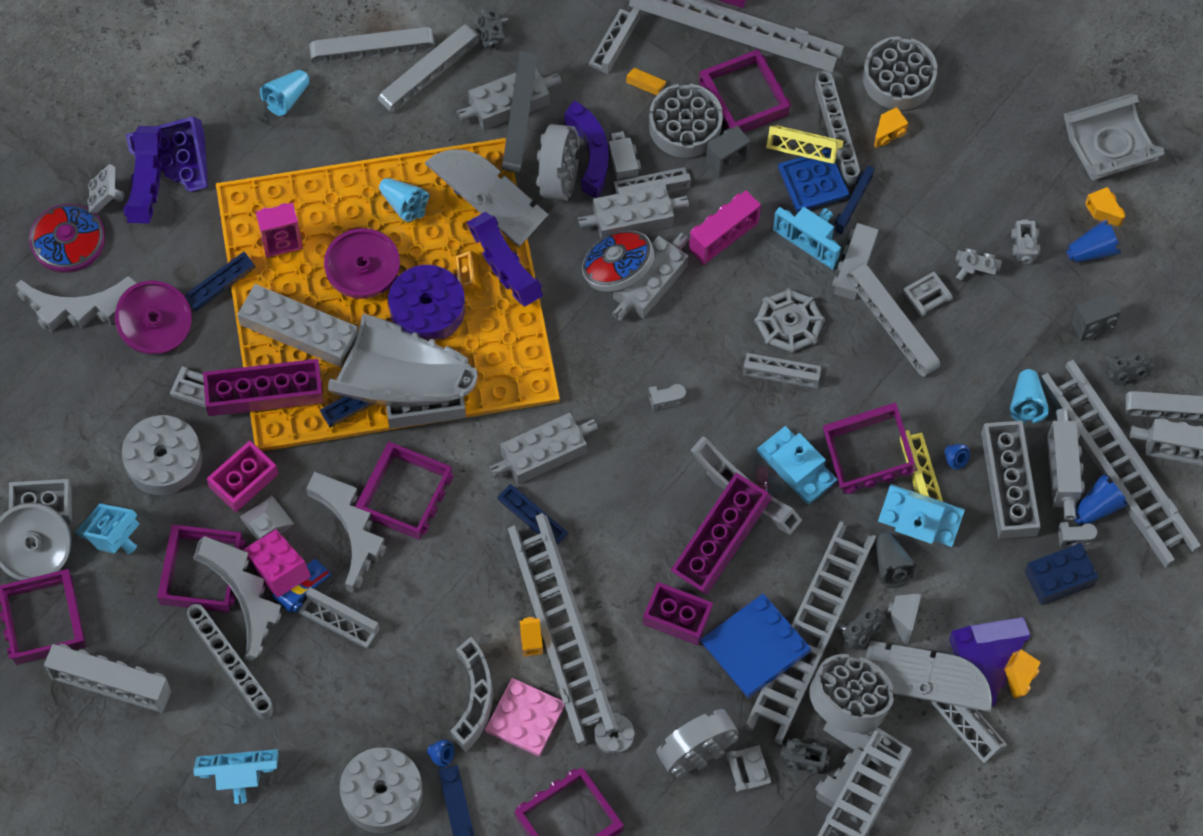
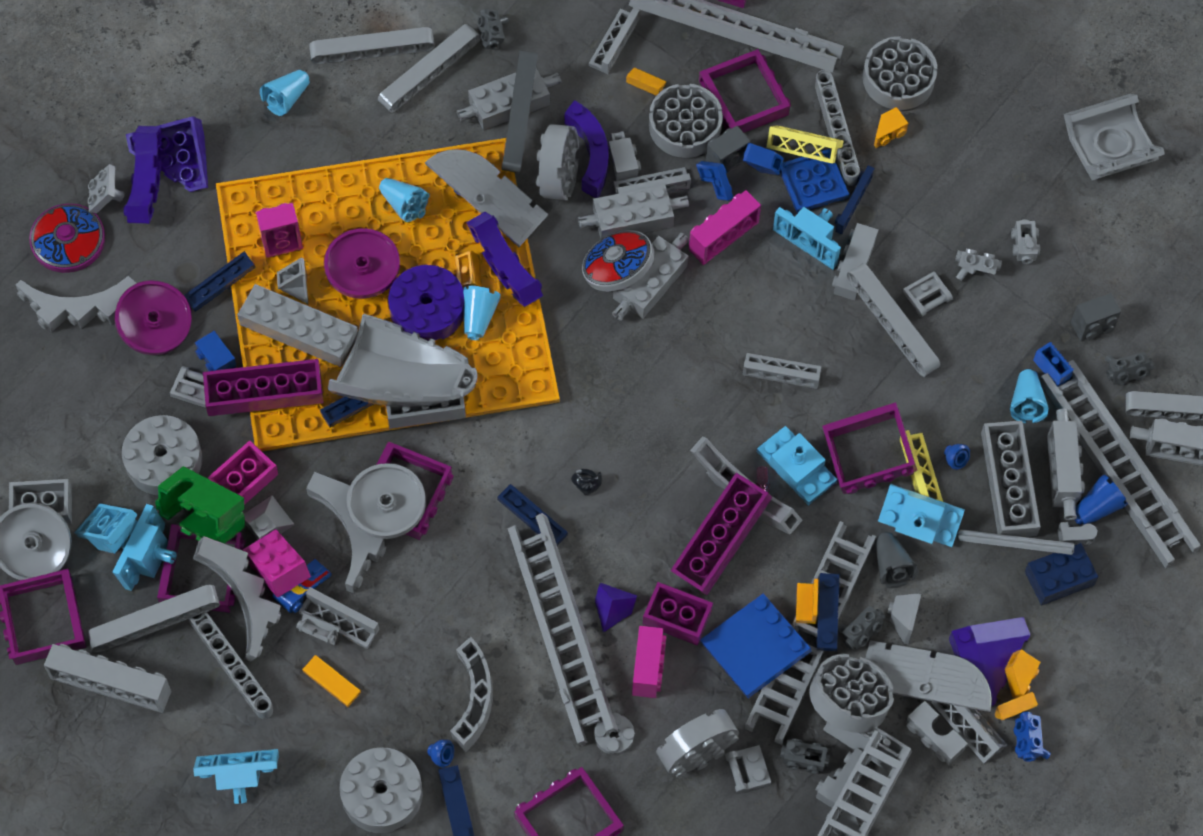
bright pink plate [485,678,565,757] -> none
light grey brick [489,413,598,485] -> none
light orange slope [519,617,543,657] -> none
light grey leg [648,384,686,412] -> none
light grey plate [754,288,825,353] -> none
blue cone [1066,220,1121,263] -> none
light orange slope [1085,187,1125,227] -> none
none -> light grey beam [87,585,220,652]
none -> medium azure brick [113,504,177,591]
none -> green piece [155,466,245,544]
none -> blue brick [195,331,237,371]
none -> light grey slope [277,258,308,304]
none -> light grey hinge [296,612,340,645]
none -> light orange tile [302,655,361,707]
none -> light grey dish [347,463,426,539]
none -> medium azure cone [463,286,501,340]
none -> black piece [571,469,602,496]
none -> dark purple slope [595,583,637,632]
none -> dark pink brick [632,626,667,698]
none -> blue plate [696,161,734,201]
none -> blue slope [743,143,784,175]
none -> light orange panel [796,579,818,624]
none -> dark blue plate [816,573,840,651]
none -> light grey arch [905,701,968,765]
none -> light grey axle [958,529,1075,555]
none -> light orange slope [995,692,1038,720]
none -> blue brick [1013,712,1051,762]
none -> blue brick [1033,342,1074,387]

